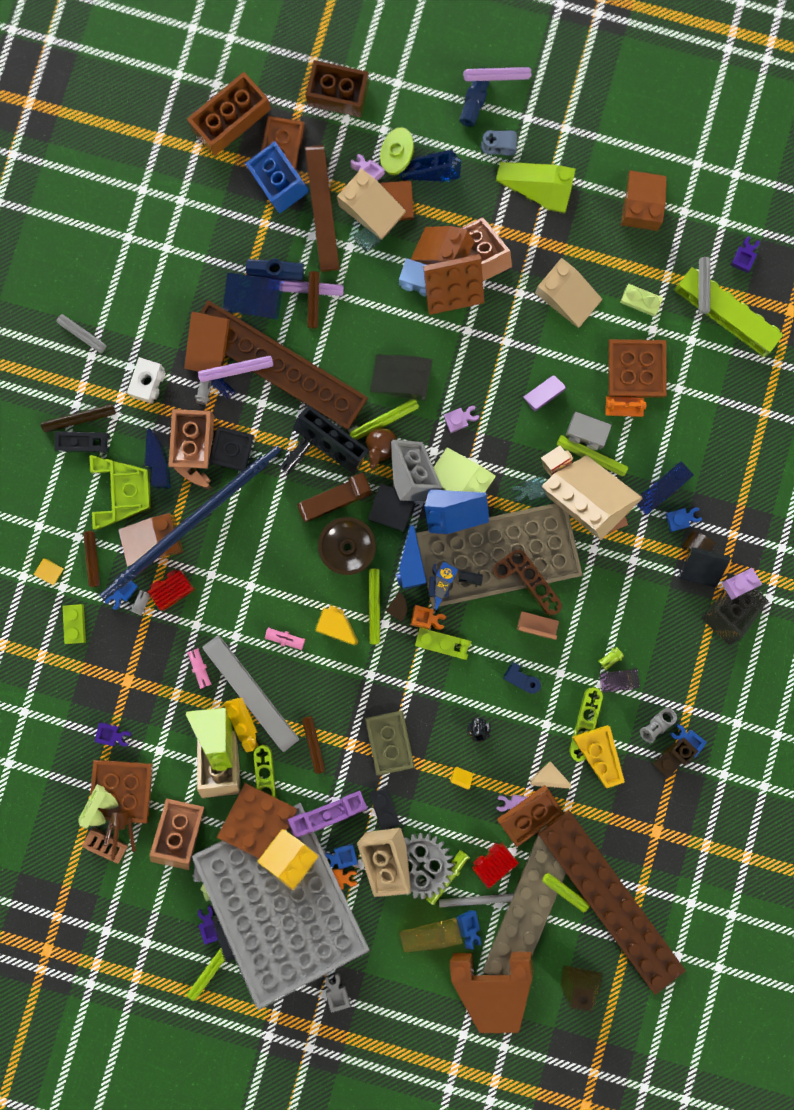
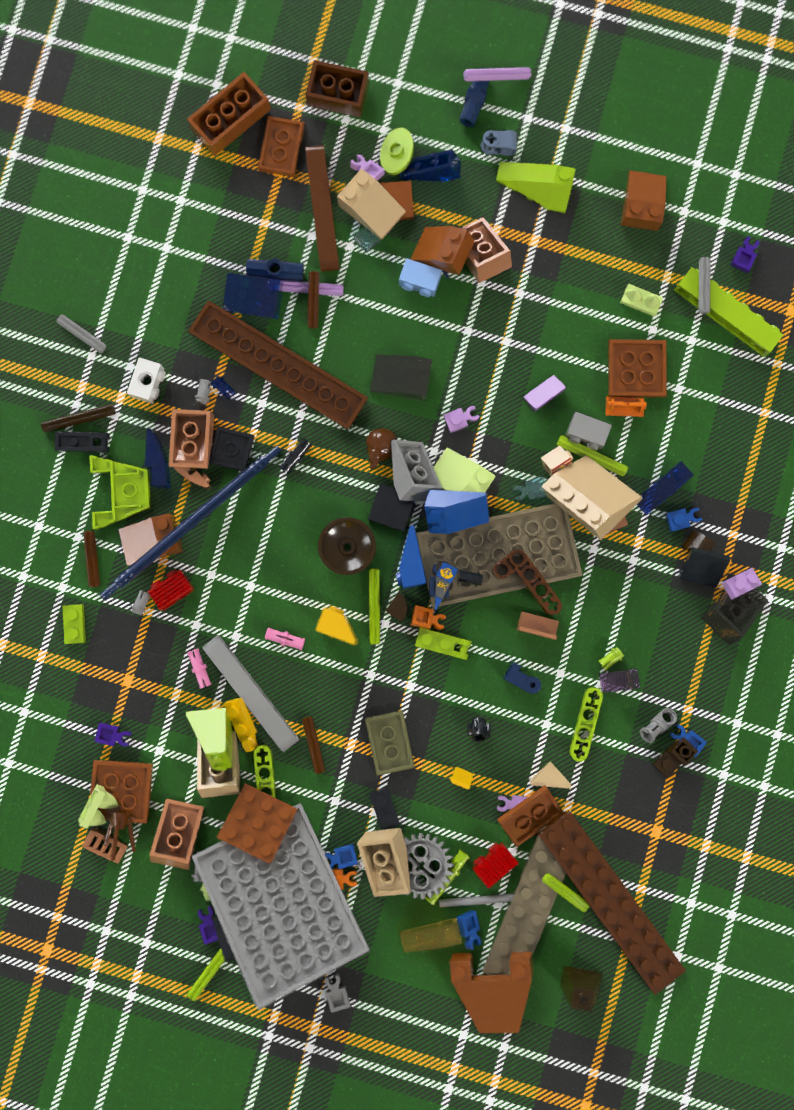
yellow slope [34,559,64,585] -> none
blue plate [105,580,139,610] -> none
dark orange tile [184,312,230,372] -> none
lavender axle [198,356,273,382] -> none
blue slope [245,141,310,214] -> none
yellow slope [257,829,319,890] -> none
medium lavender slope [288,791,367,838] -> none
black brick [293,405,370,474] -> none
reddish brown beam [296,473,372,523] -> none
lime axle [350,399,419,440] -> none
dark orange plate [423,254,484,315] -> none
tan slope [535,258,602,328] -> none
yellow wing [572,725,625,788] -> none

